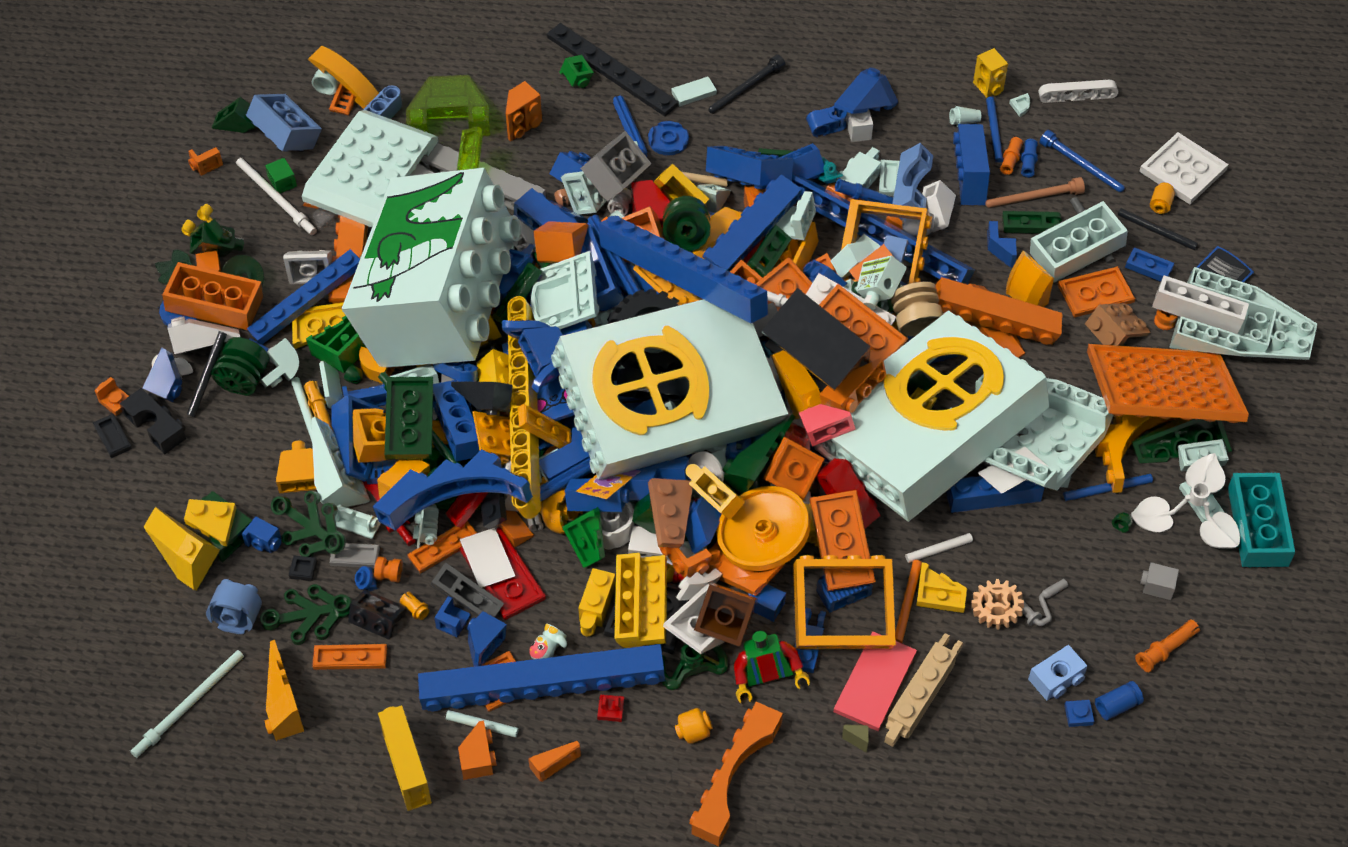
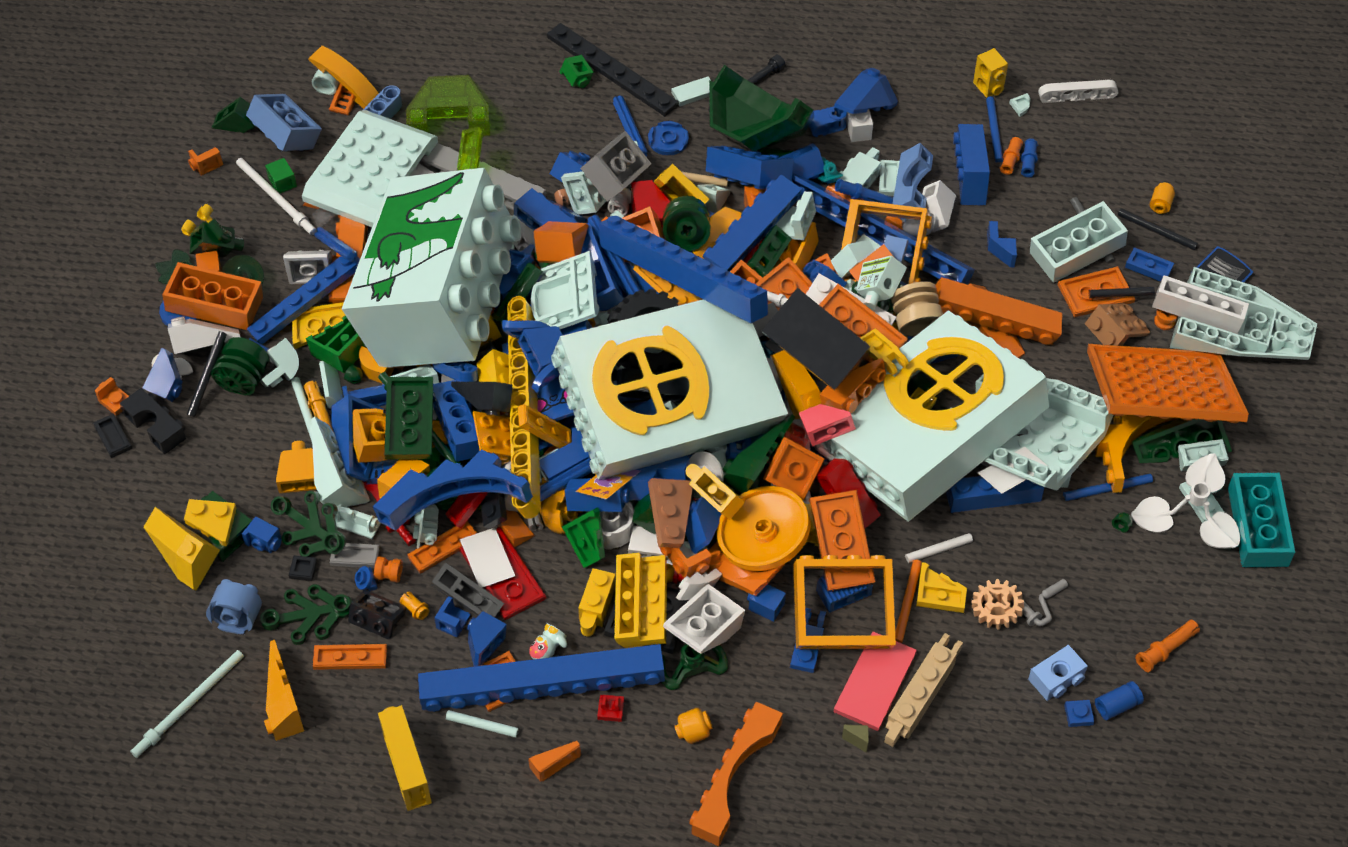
orange slope [458,720,497,780] -> none
orange slope [506,81,542,142] -> none
reddish brown slope [694,583,758,647] -> none
torso [734,631,810,703] -> none
light aqua cone [949,106,981,127] -> none
nougat piece [985,177,1085,208] -> none
dark green plate [1002,211,1062,233] -> none
light orange slope [1006,251,1054,307] -> none
blue piece [1039,130,1125,192] -> none
white plate [1139,132,1229,204] -> none
light grey brick [1140,563,1179,600] -> none
none -> blue axle [314,227,357,262]
none -> dark green panel [709,65,814,151]
none -> yellow hinge [860,328,909,375]
none -> black bar [1088,287,1155,299]

